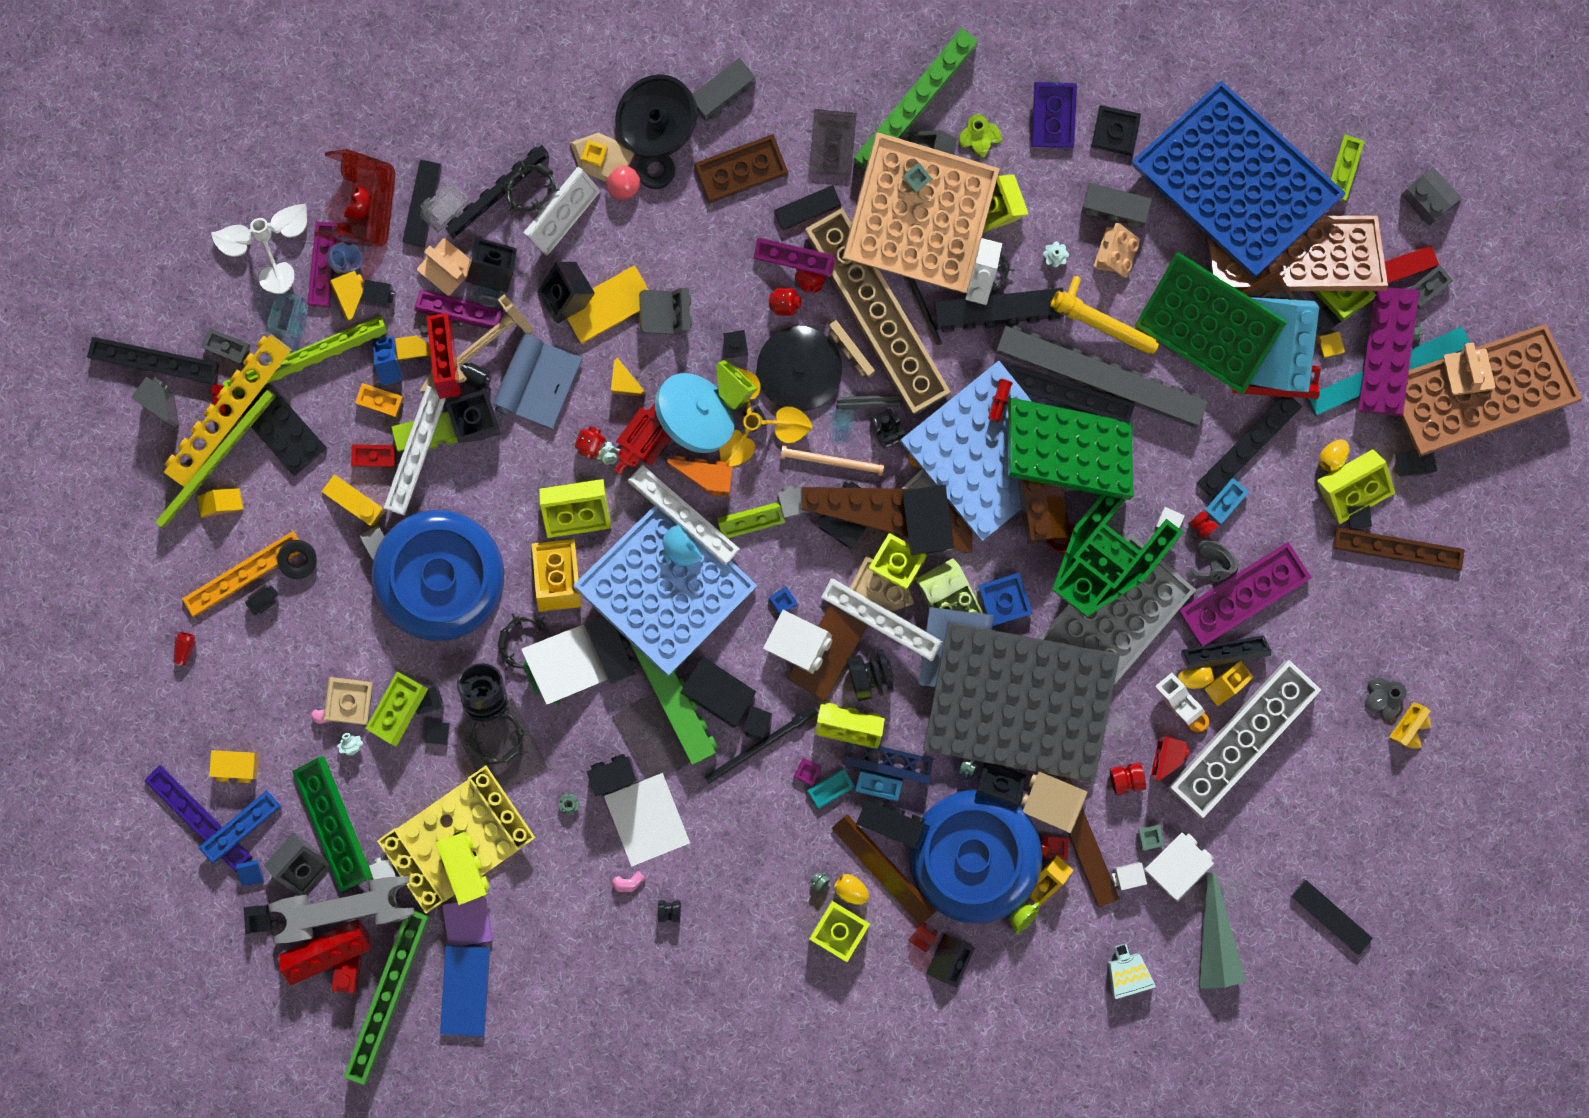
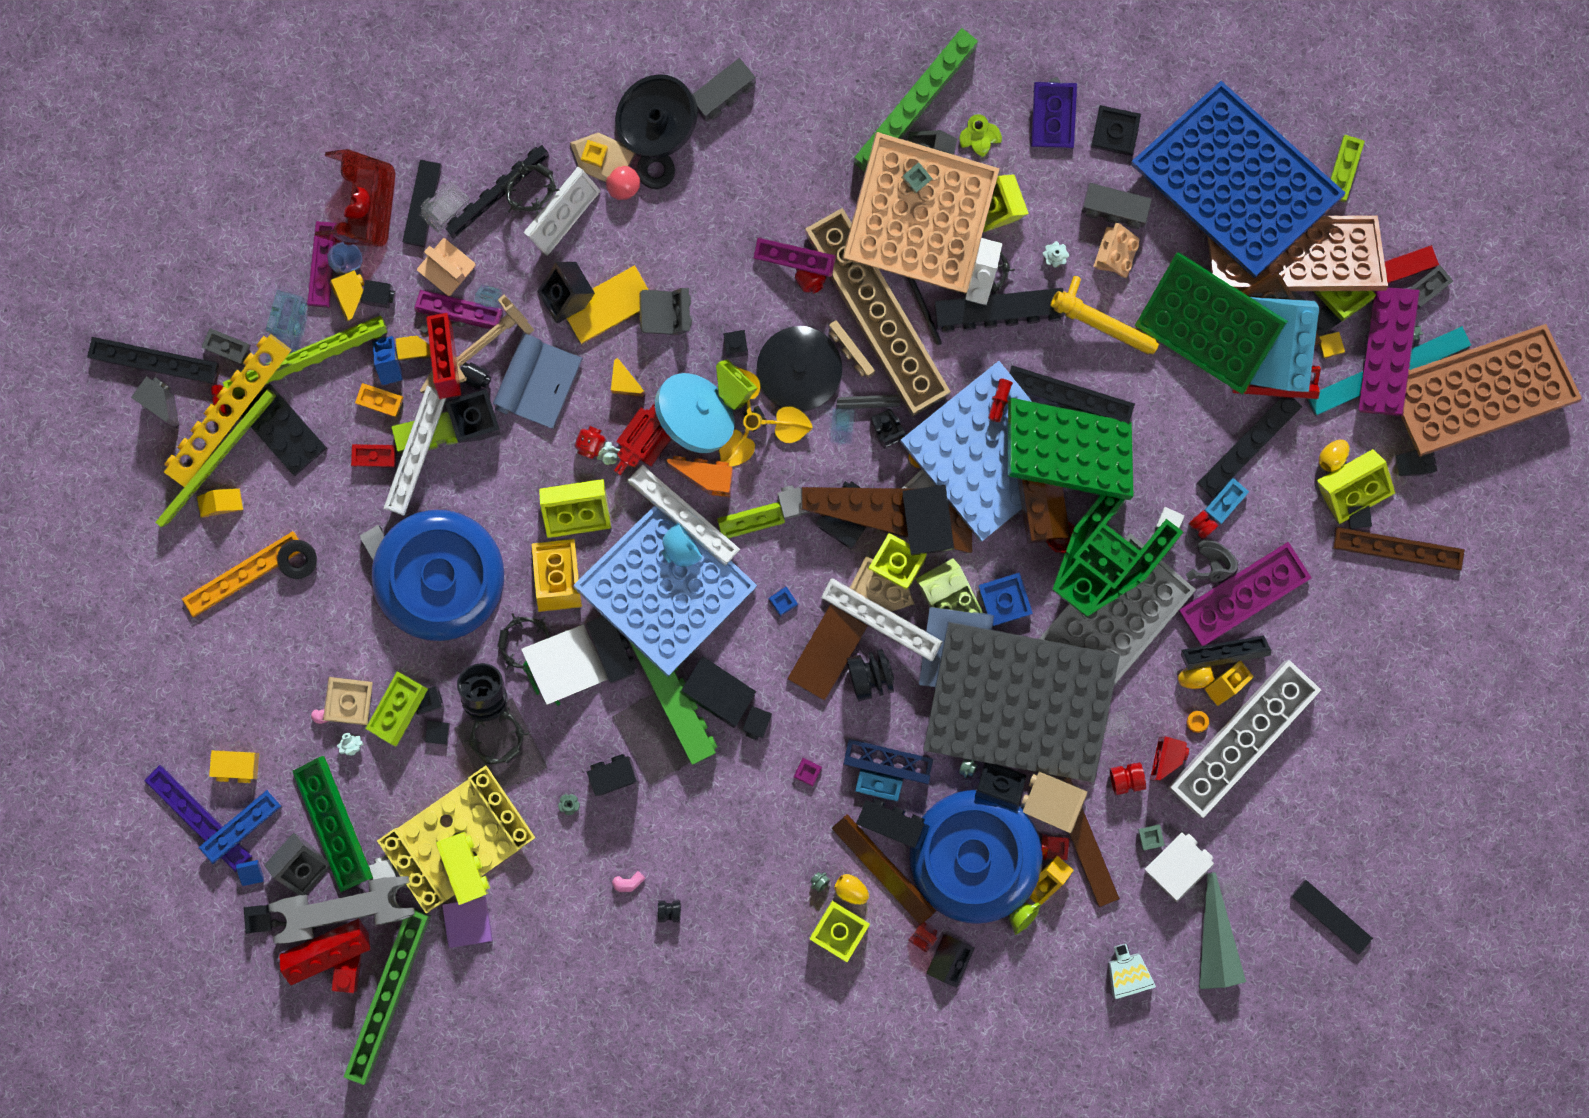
red cone [173,632,196,665] -> none
white plant [211,204,307,295] -> none
black brick [245,584,279,615] -> none
yellow slope [322,475,387,527] -> none
blue tile [440,945,490,1037] -> none
black slope [465,237,517,293] -> none
white sticker [604,773,690,867] -> none
reddish brown tile [694,134,789,204] -> none
black bar [705,707,819,784] -> none
white brick [763,610,832,674] -> none
red head [769,288,802,316] -> none
black tile [774,185,841,230] -> none
light nougat bar [781,446,884,476] -> none
teal tile [807,768,855,809] -> none
clear smoke tile [809,109,857,177] -> none
neon yellow slope [814,703,885,749] -> none
dark grey brick [995,325,1208,428] -> none
white brick [1111,862,1147,890] -> none
white brick [1155,673,1205,725] -> none
dark grey plate [1365,677,1407,720] -> none
yellow tile [1389,702,1431,749] -> none
dark grey slope [1401,167,1462,226] -> none
light nougat bracket [1443,343,1495,396] -> none

